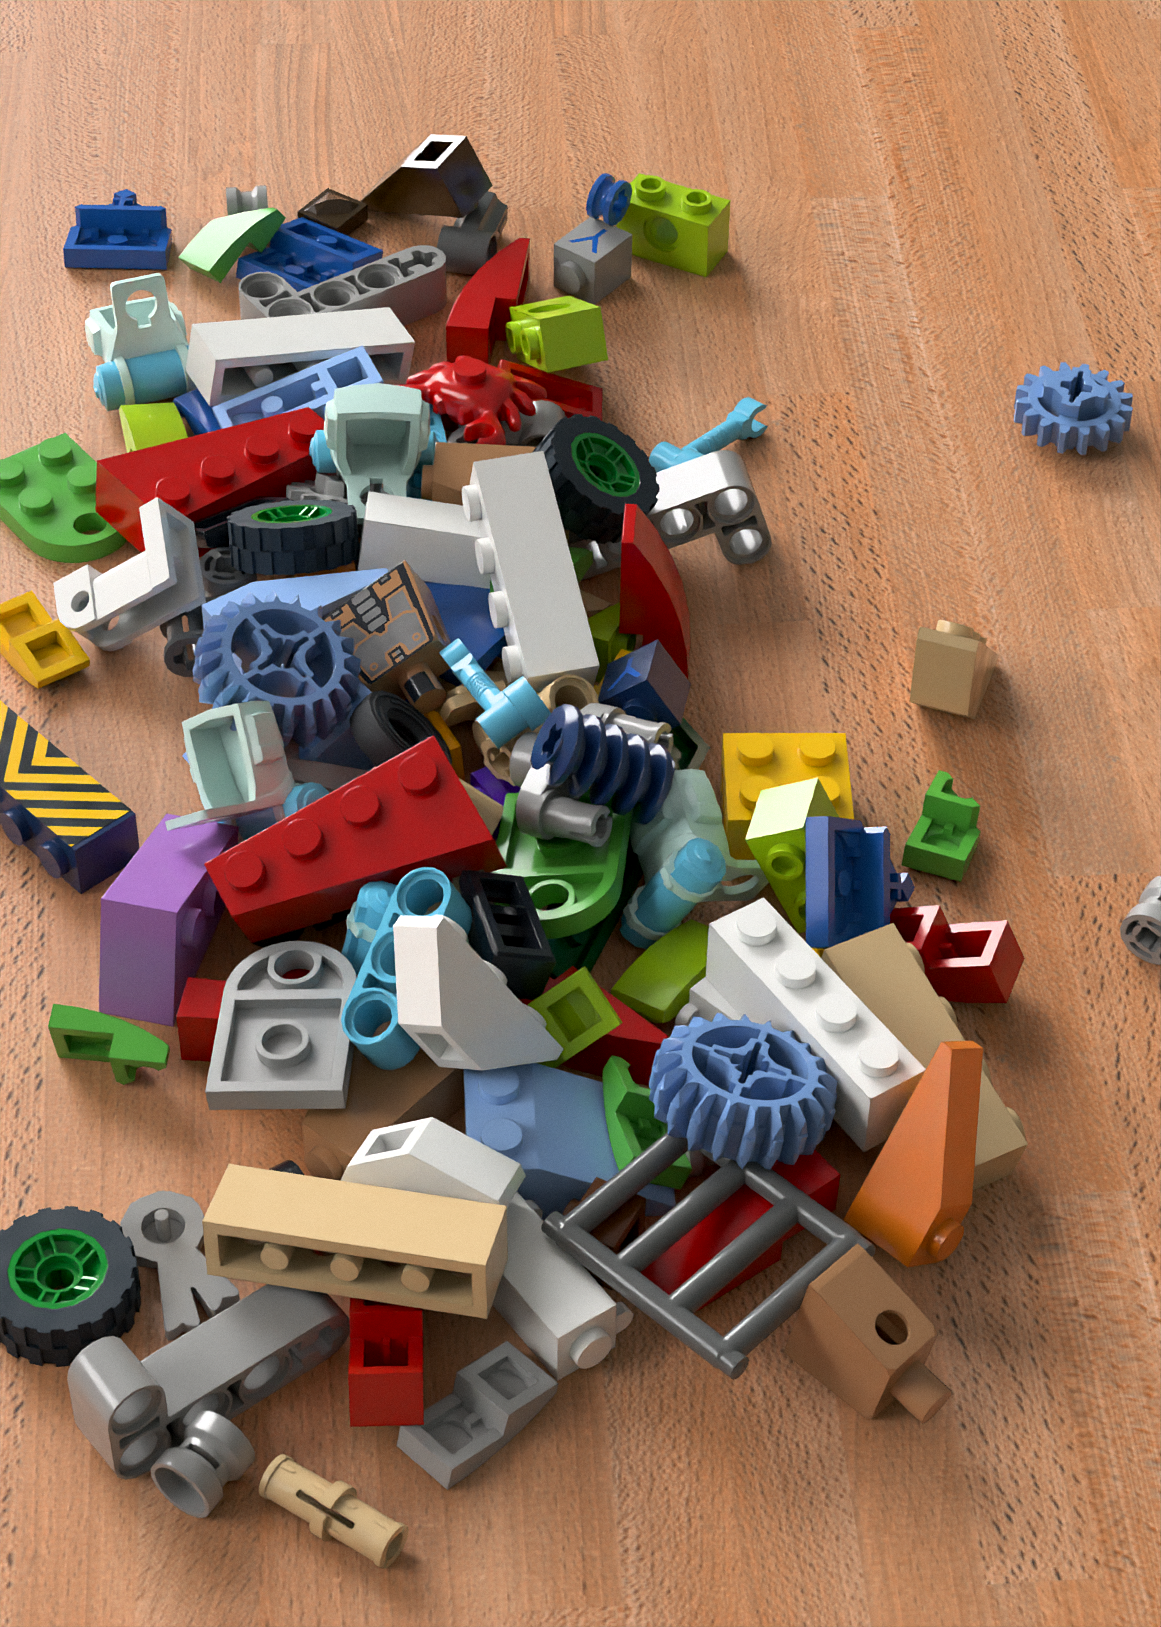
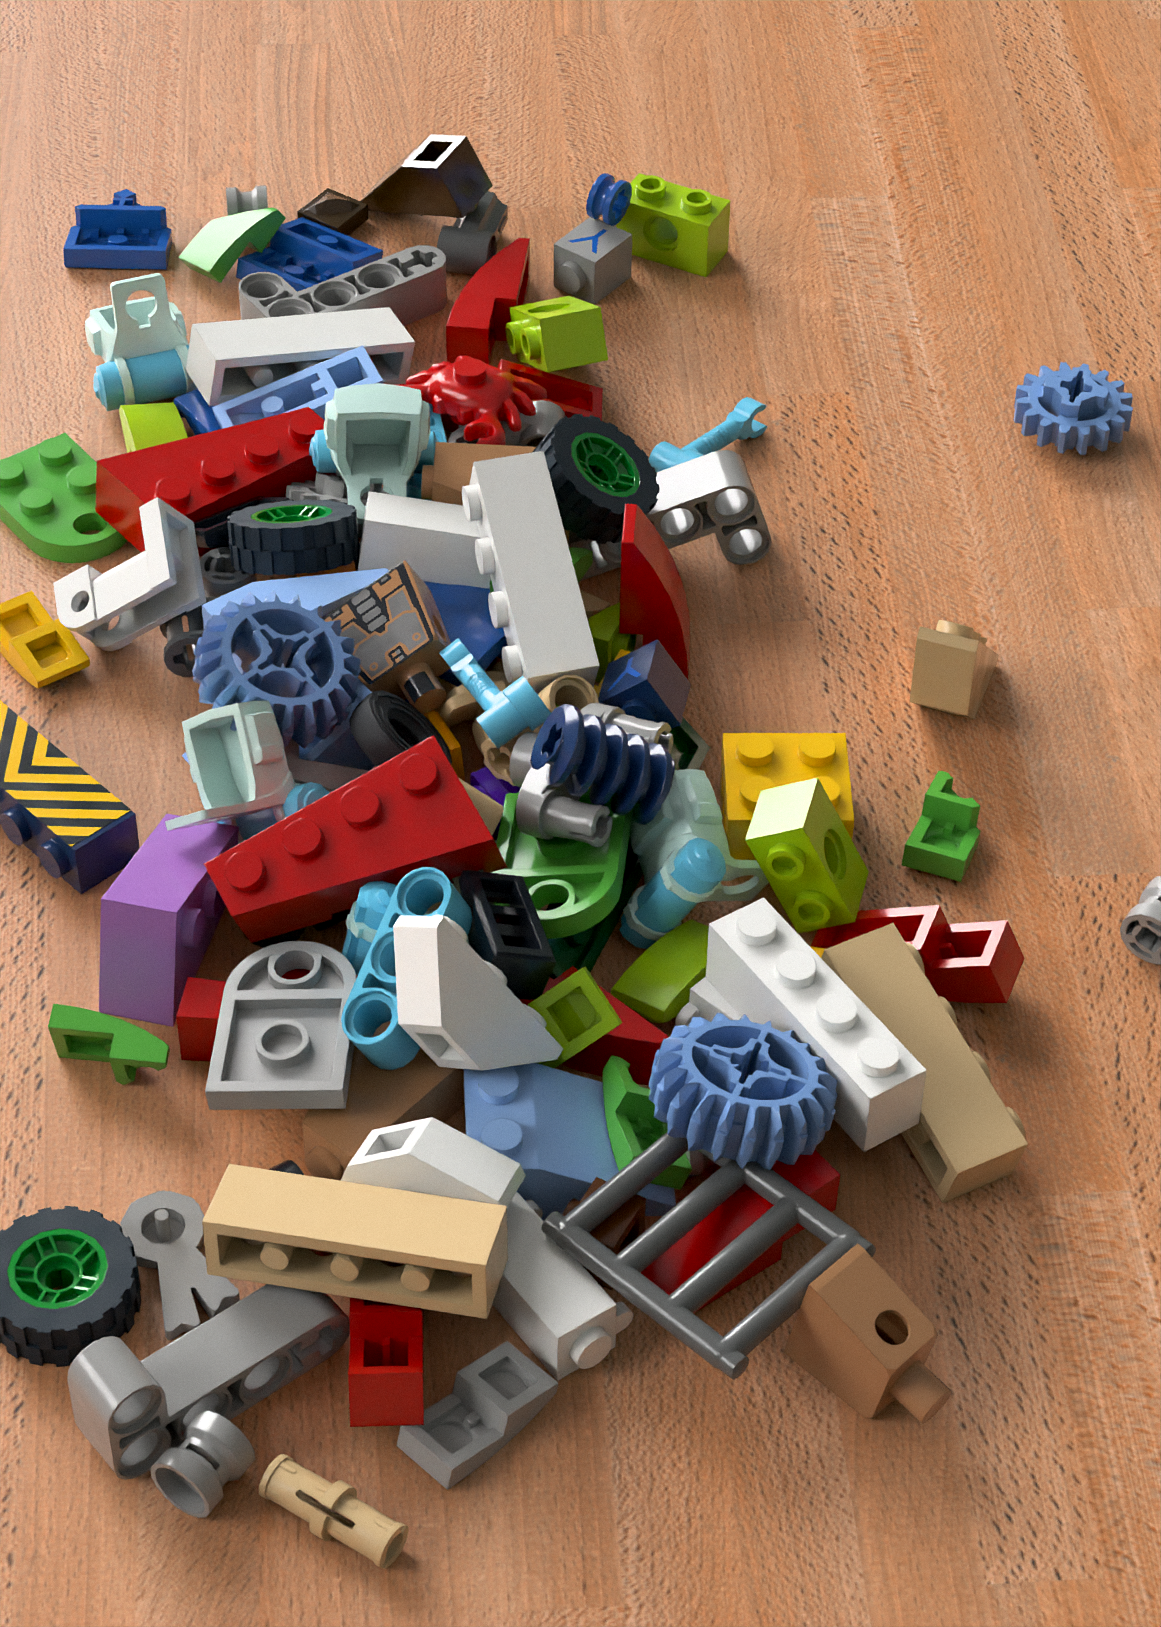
blue slope [806,816,915,949] -> none
orange slope [843,1041,983,1267] -> none

